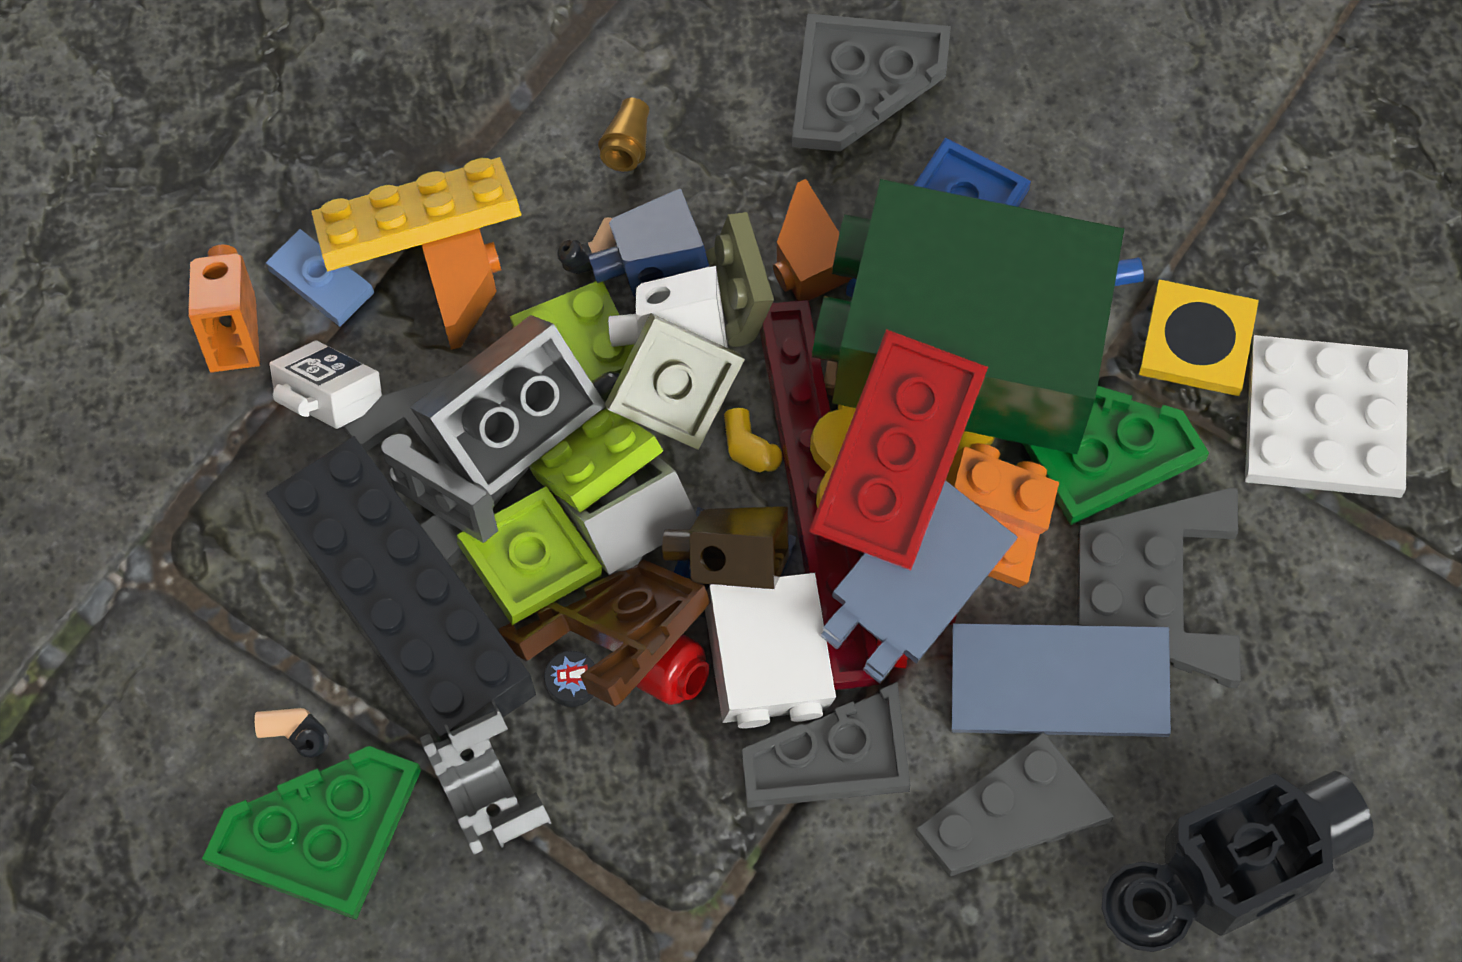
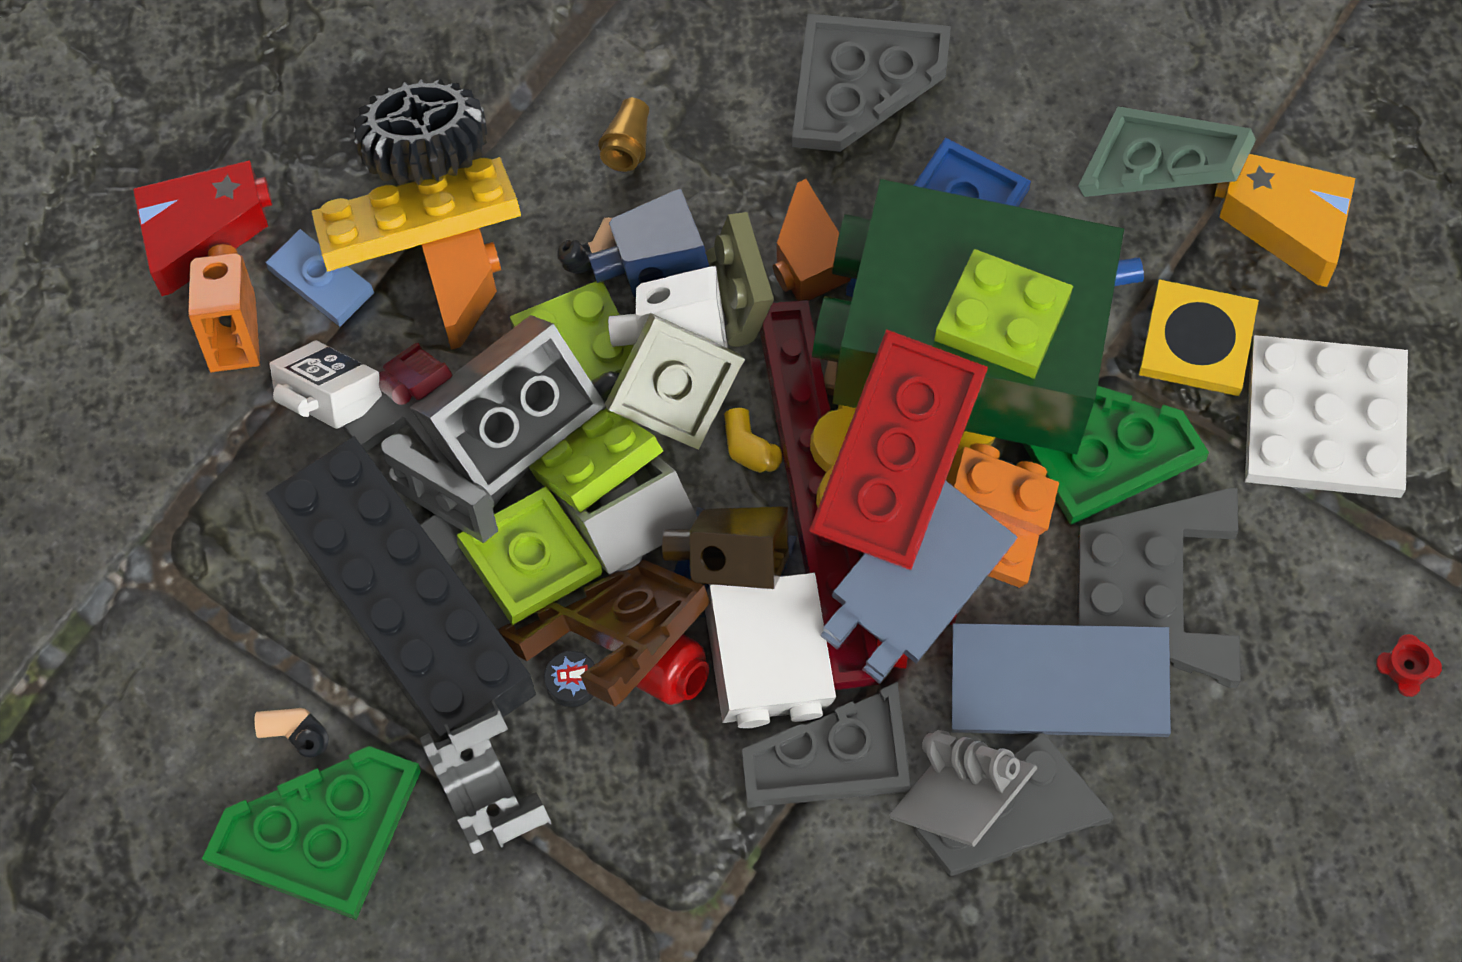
black brick [1101,771,1374,952] -> none
none -> red slope [133,160,273,296]
none -> black gear [354,79,487,185]
none -> dark red piece [379,343,453,405]
none -> light grey hinge [889,730,1037,847]
none -> lime plate [934,249,1073,379]
none -> sand green wing [1078,107,1256,197]
none -> light orange slope [1215,154,1356,287]
none -> red plate [1376,634,1442,697]

